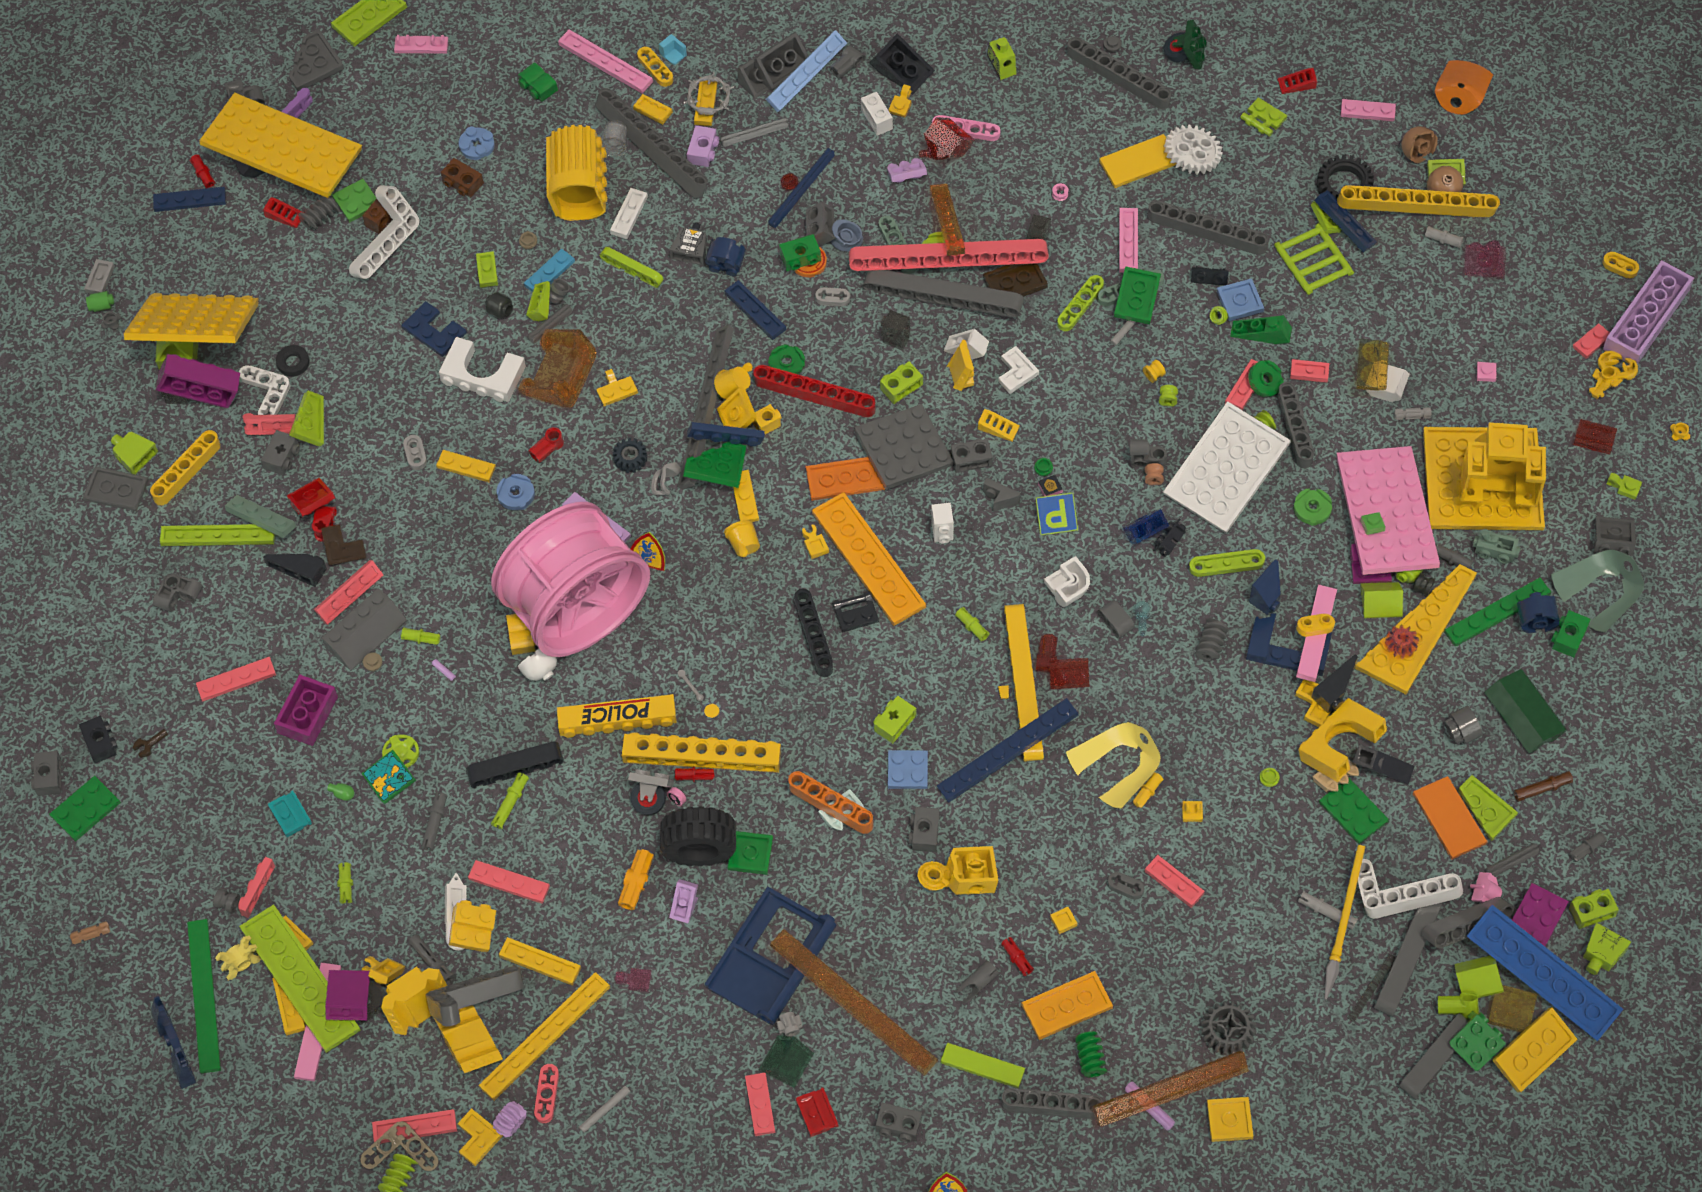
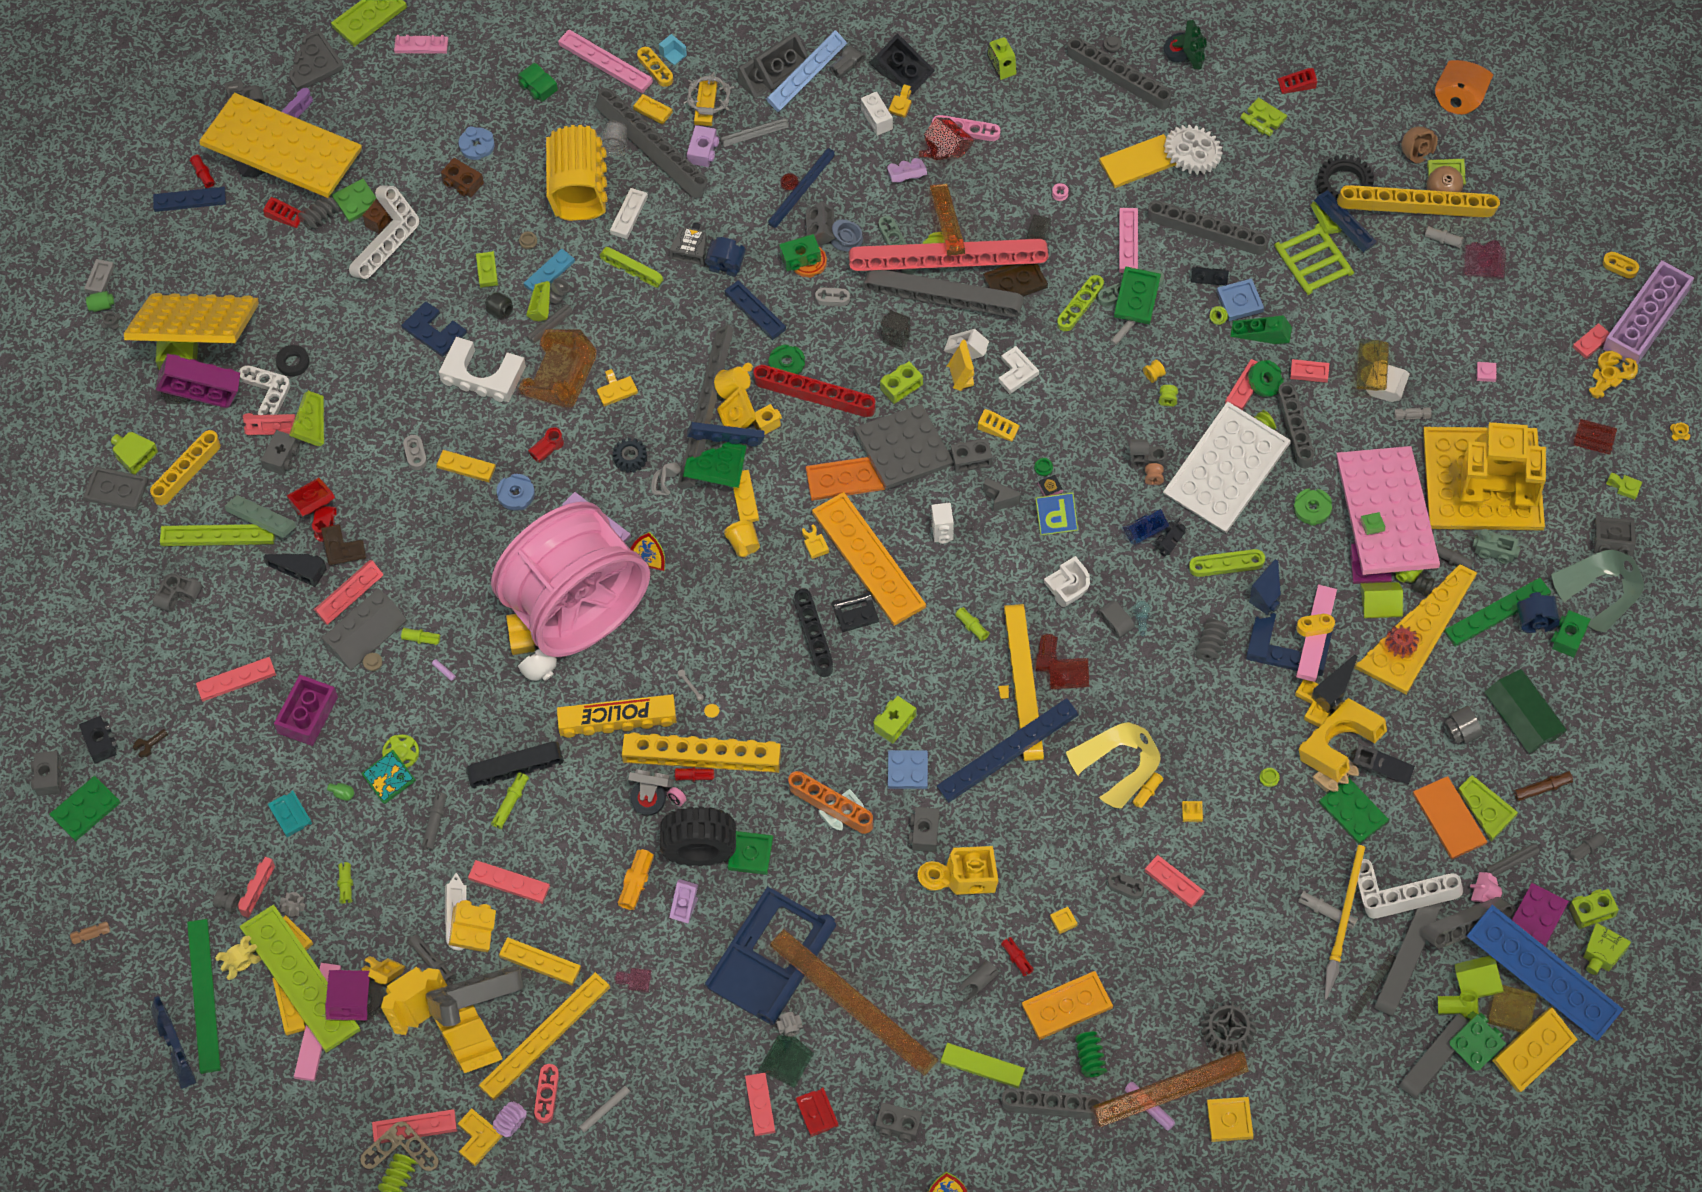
bright pink plate [1341,99,1396,121] -> none
none -> light grey gear [280,892,305,917]

